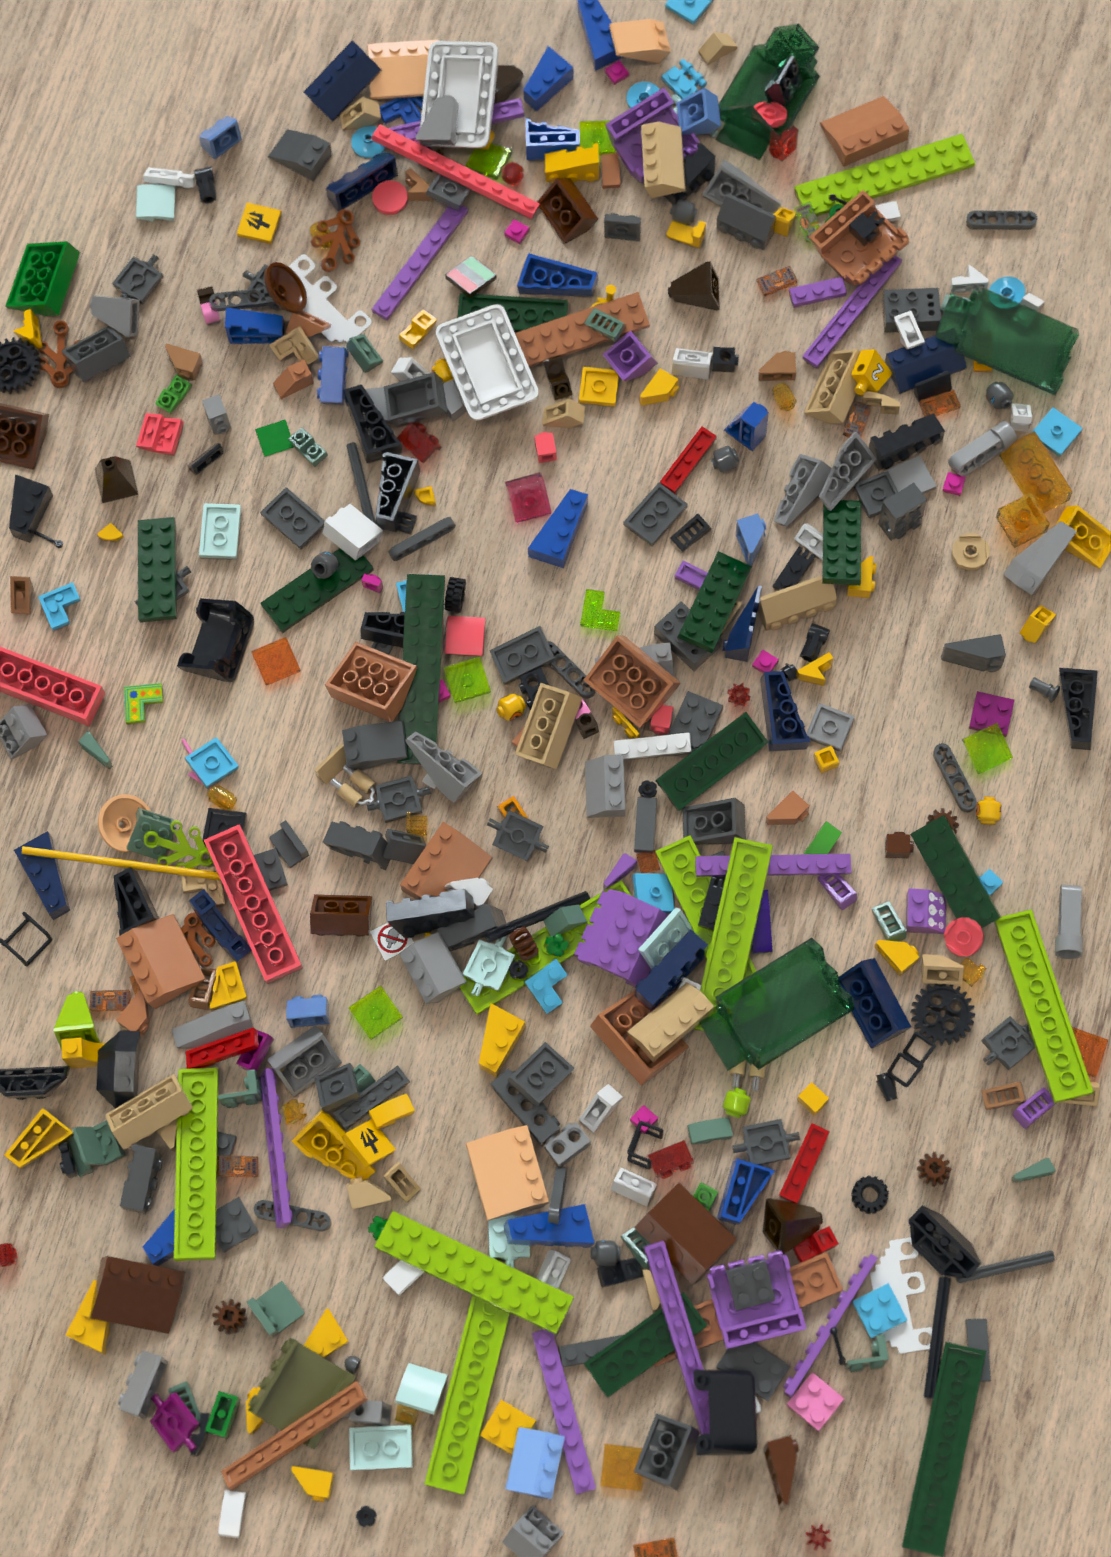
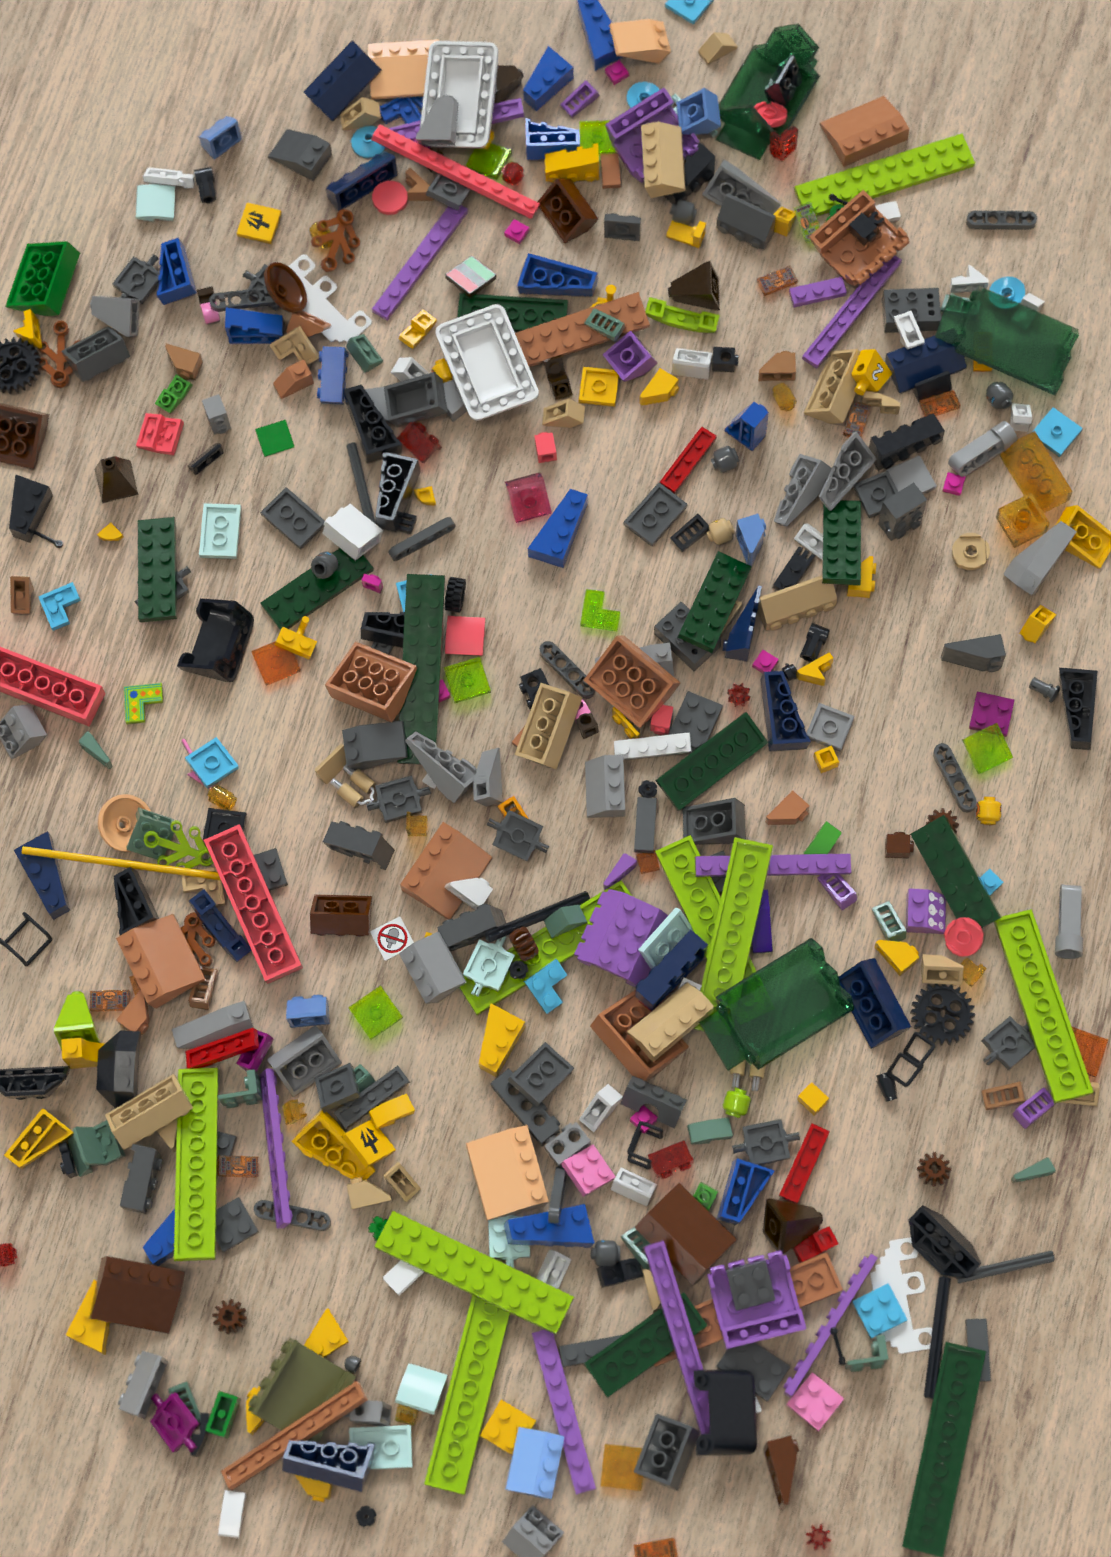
yellow wing [210,961,247,1011] -> none
sand green bracket [246,1281,305,1338] -> none
dark grey panel [269,820,309,868] -> none
sand green slope [288,427,328,467] -> none
dark grey panel [383,829,426,864] -> none
wedge [386,889,475,938] -> none
dark grey plate [489,626,556,685] -> none
yellow head [496,693,526,721] -> none
green plant [545,933,569,957] -> none
medium azure plate [632,873,674,913] -> none
medium azure plate [661,59,707,99] -> none
medium lavender tile [674,560,708,590] -> none
black hinge [698,876,723,931] -> none
black tyre [851,1175,889,1214] -> none
none -> blue wedge [157,238,197,305]
none -> yellow plate [275,616,317,660]
none -> dark blue wedge [282,1440,375,1492]
none -> light grey slope [473,748,503,807]
none -> medium lavender slope [560,80,599,117]
none -> bright pink plate [561,1144,616,1197]
none -> dark grey arch [620,1076,687,1129]
none -> lime slope [645,297,720,333]
none -> tan head [706,518,736,545]

